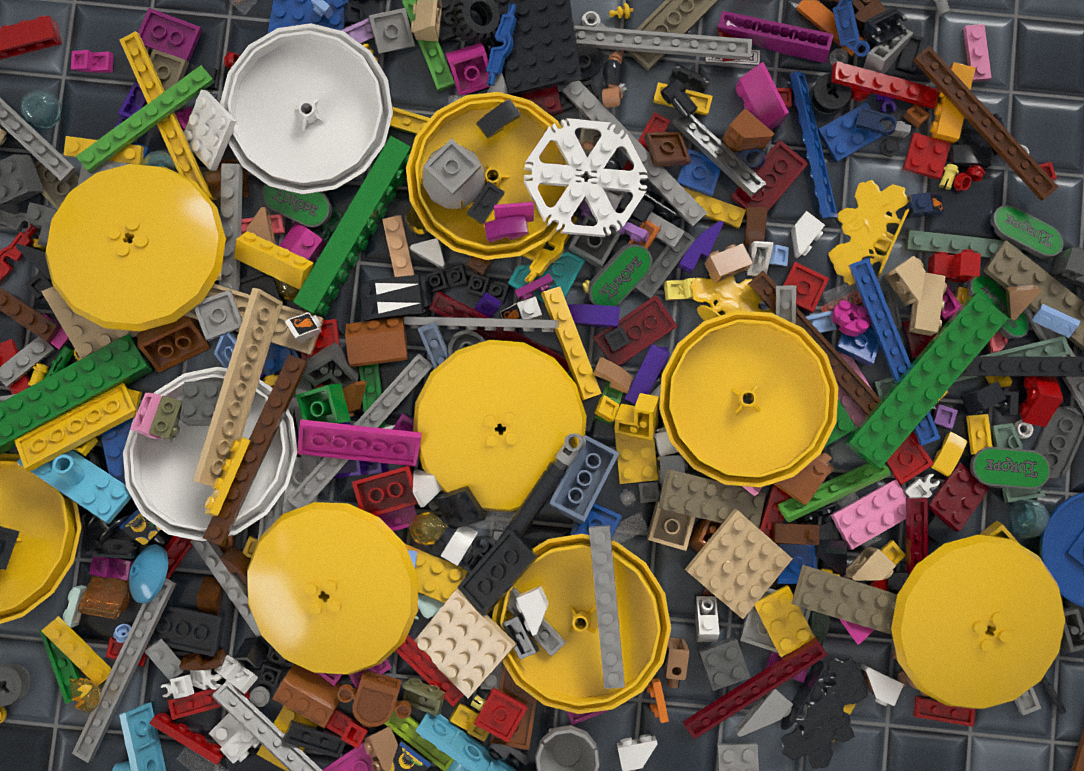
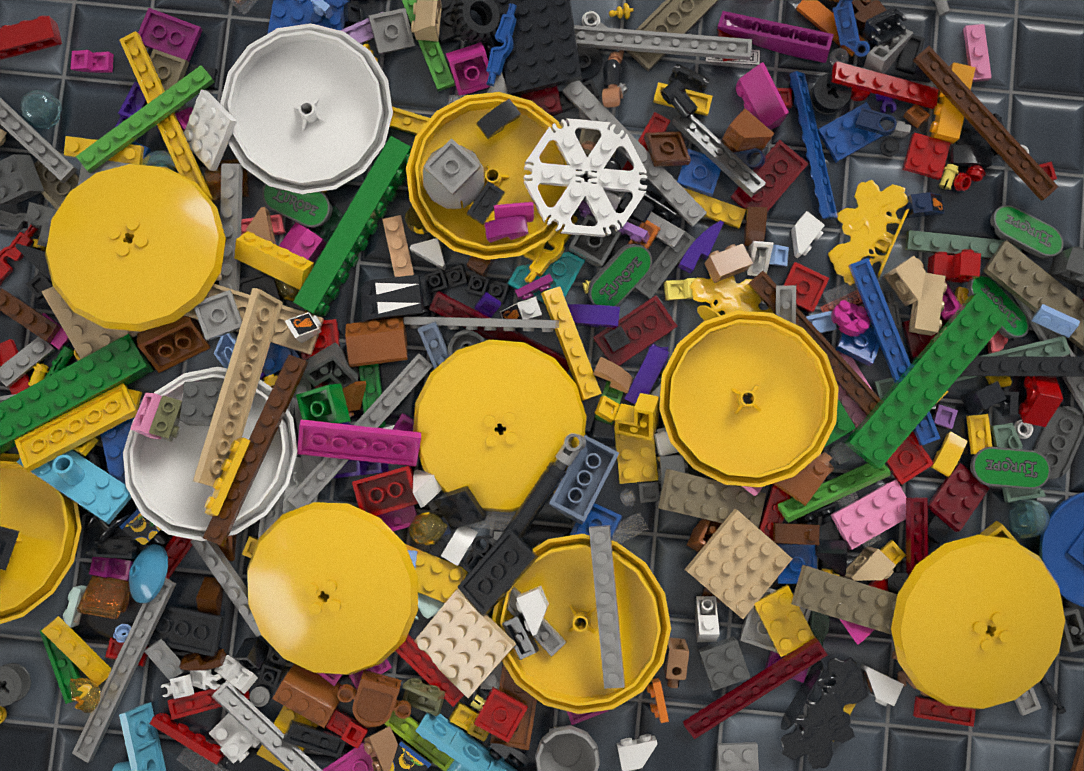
reddish brown slope [220,546,250,587] -> none
red plate [224,51,239,70] -> none
tan brick [646,501,695,551] -> none
light grey slope [734,689,793,737] -> none
white plate [903,474,940,498] -> none
medium nougat slope [1006,284,1042,320] -> none

